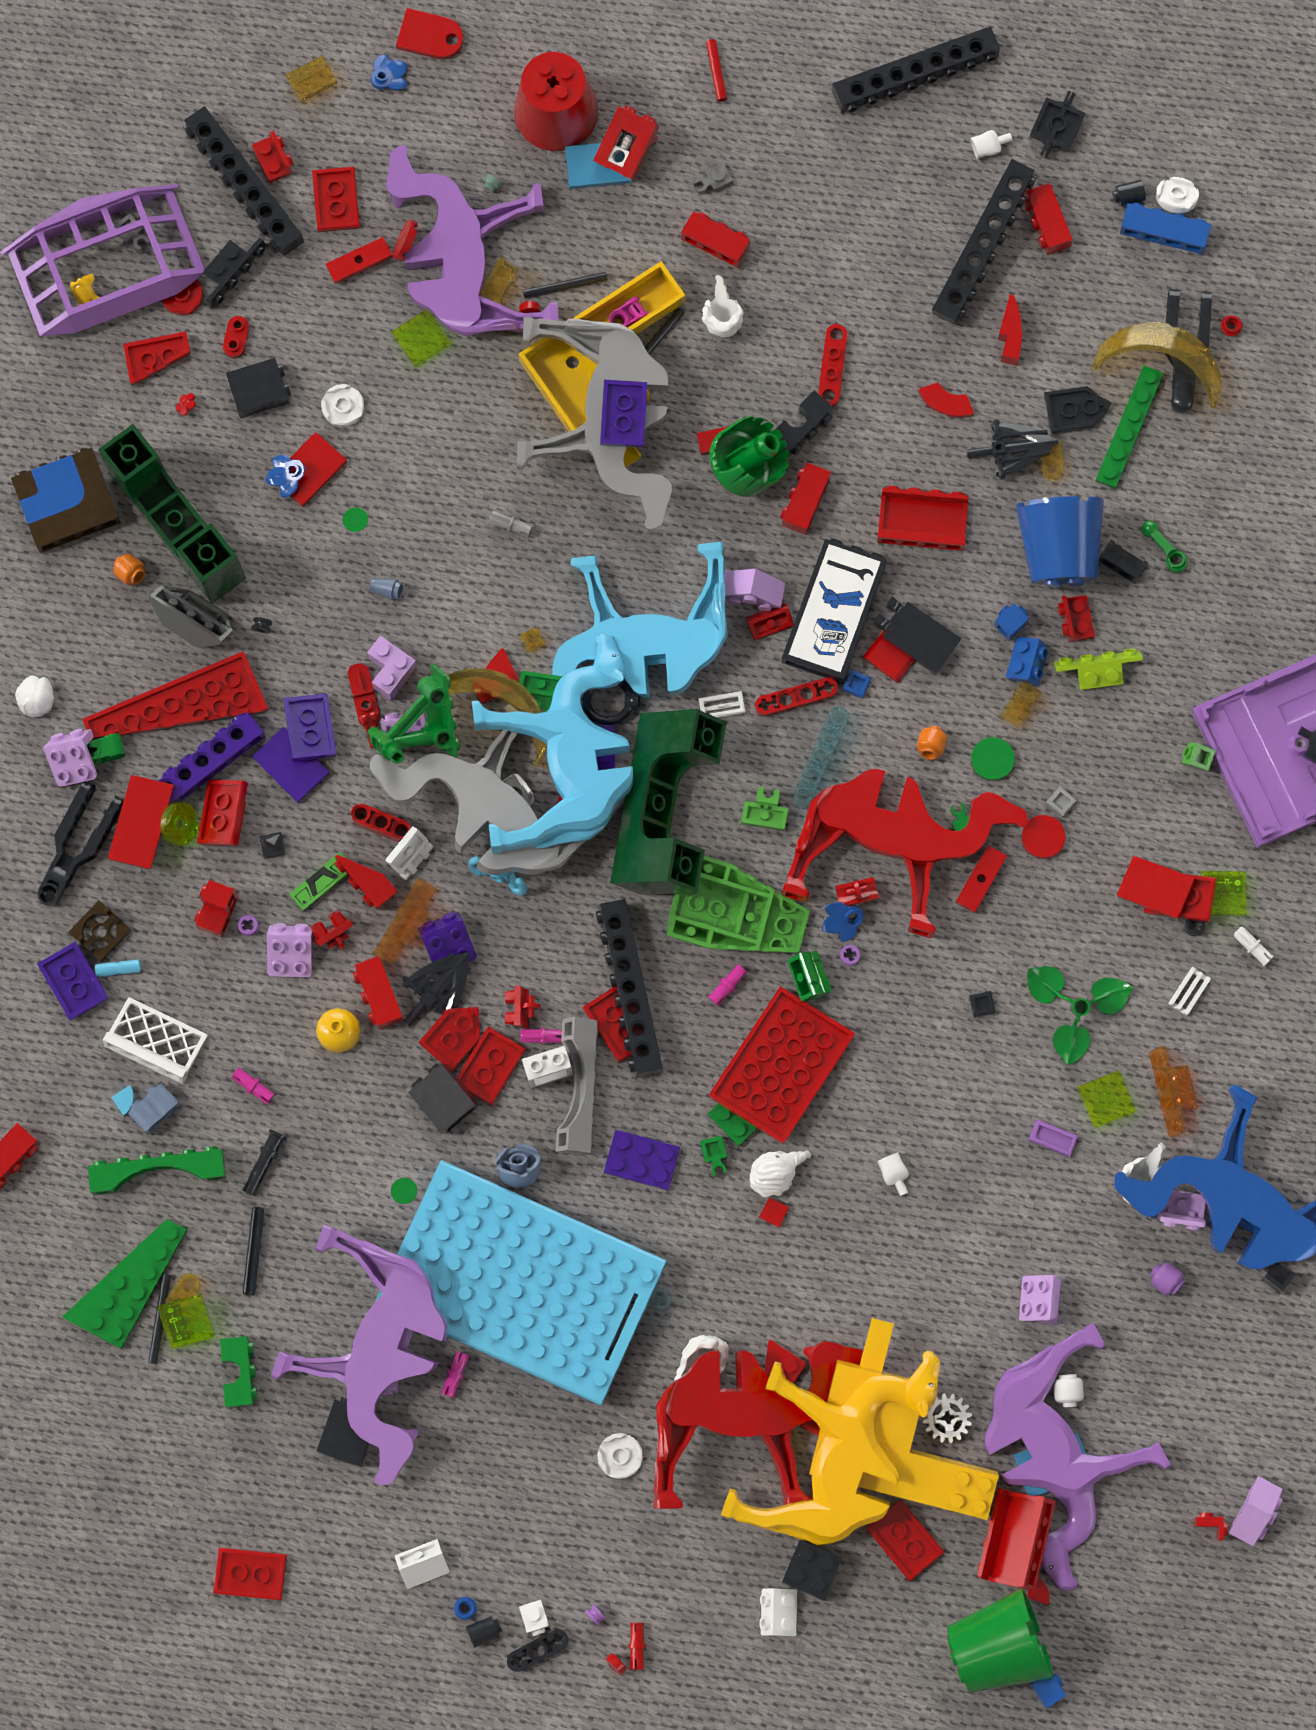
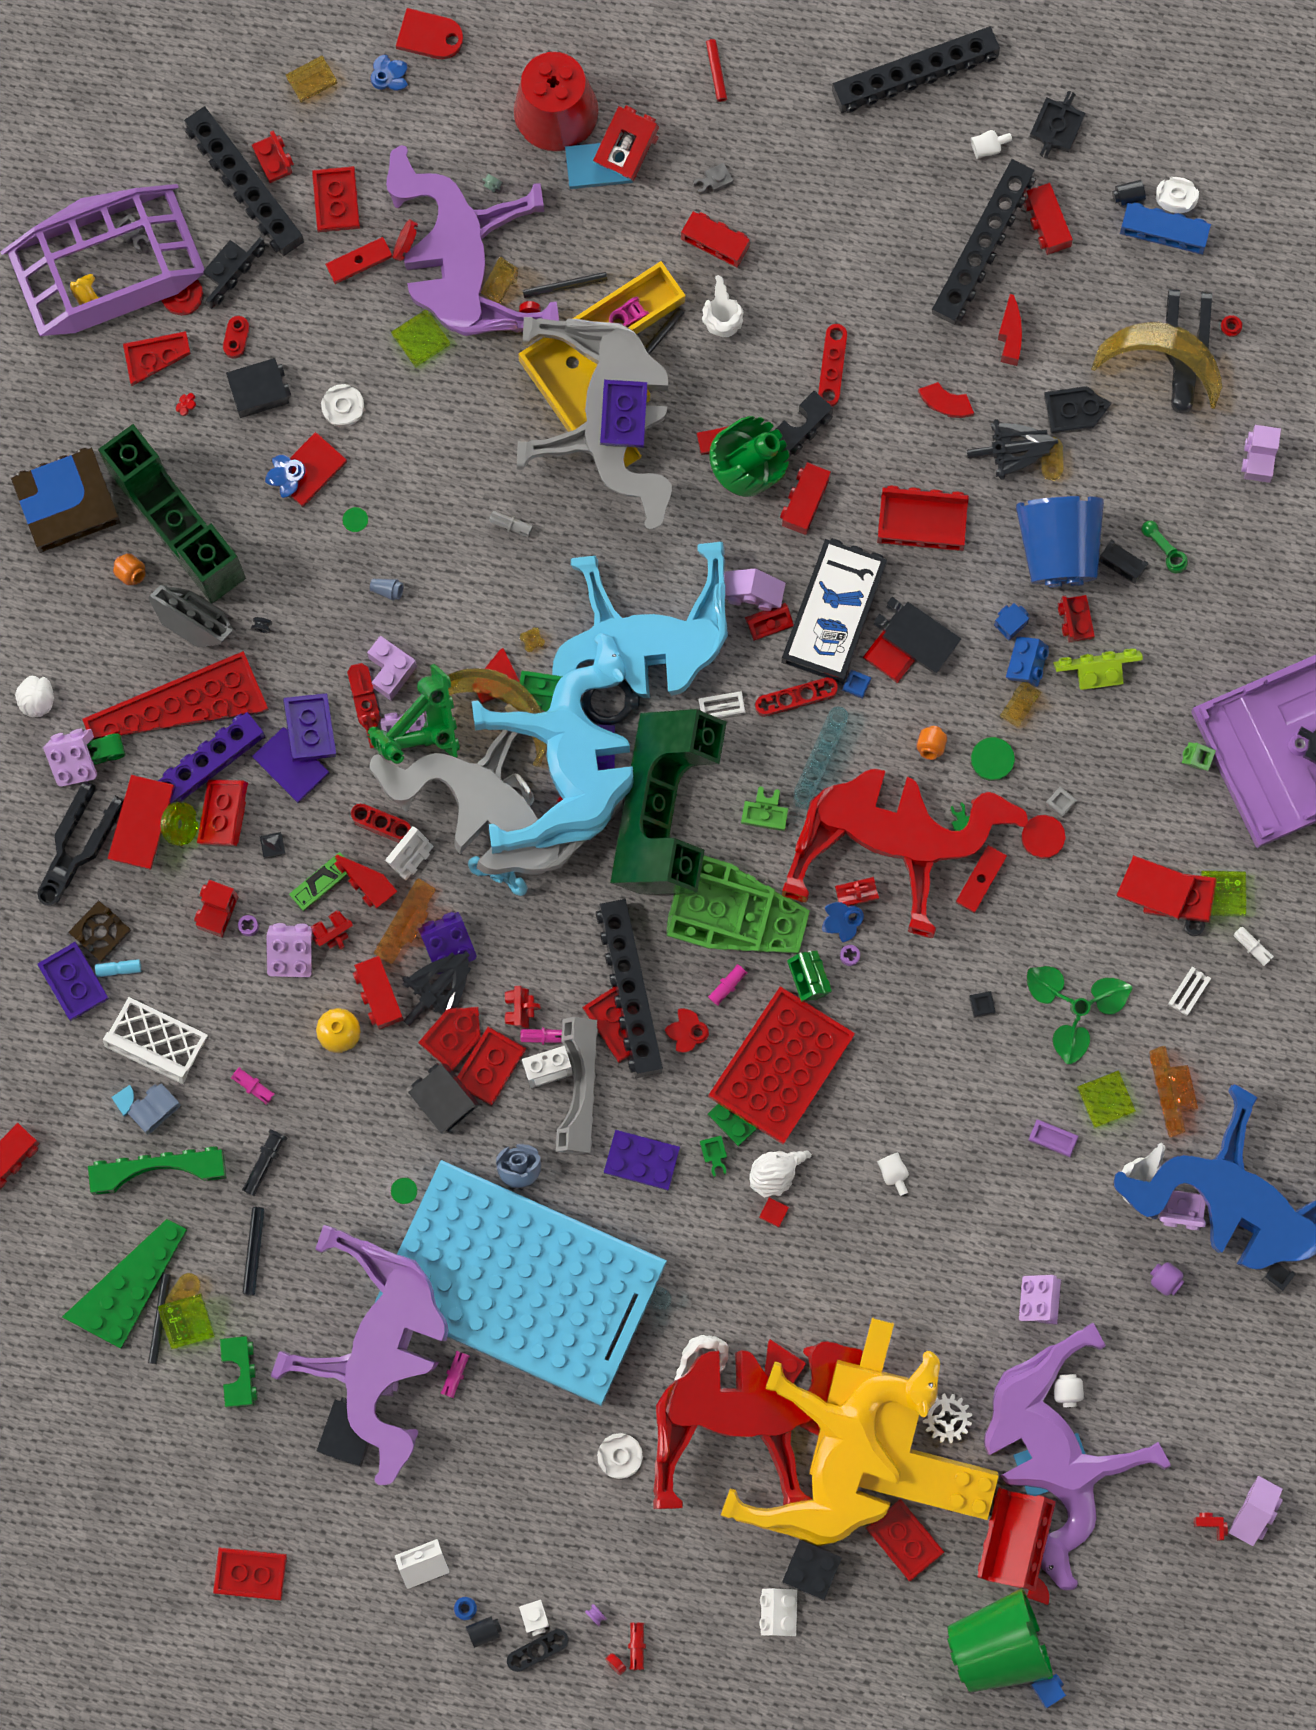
green plate [1095,365,1163,489] -> none
none -> red plate [665,1008,709,1053]
none -> lavender brick [1241,425,1281,483]

